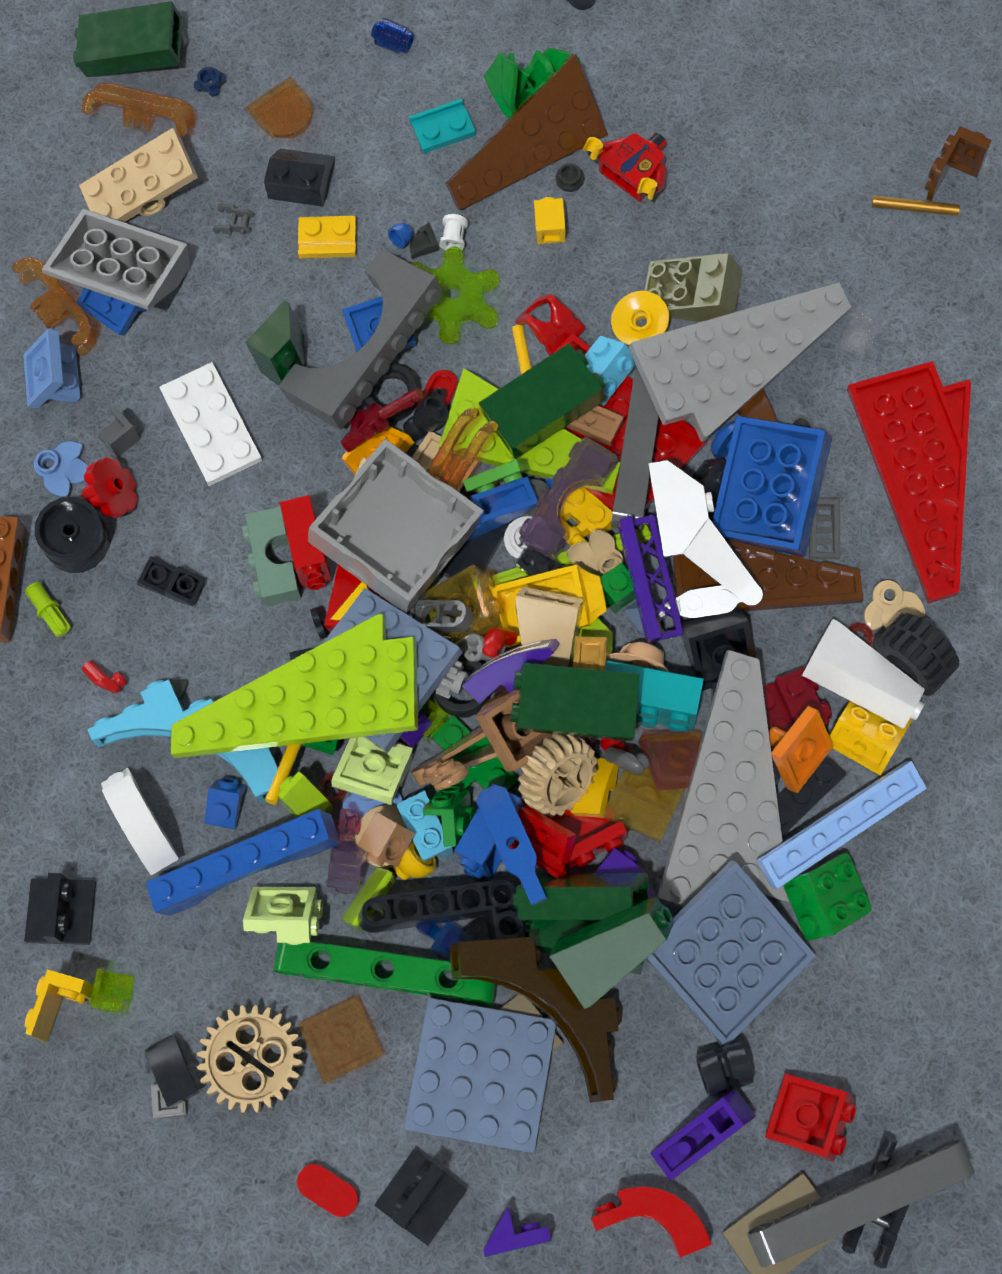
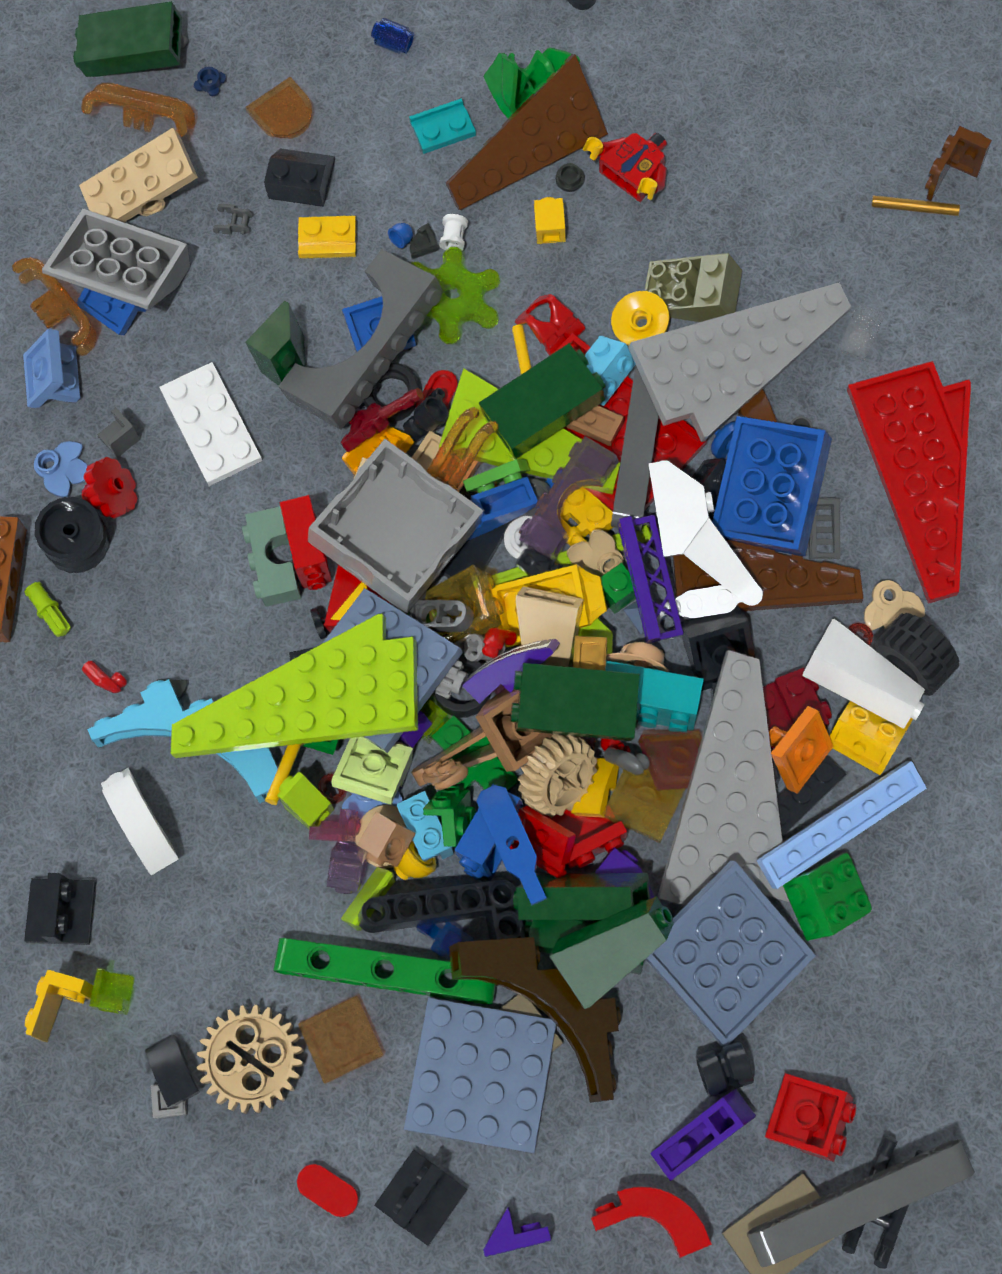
black slope [137,556,206,607] -> none
blue arch [146,809,341,916] -> none
blue bracket [204,777,246,829] -> none
yellowish green plate [243,887,323,945] -> none

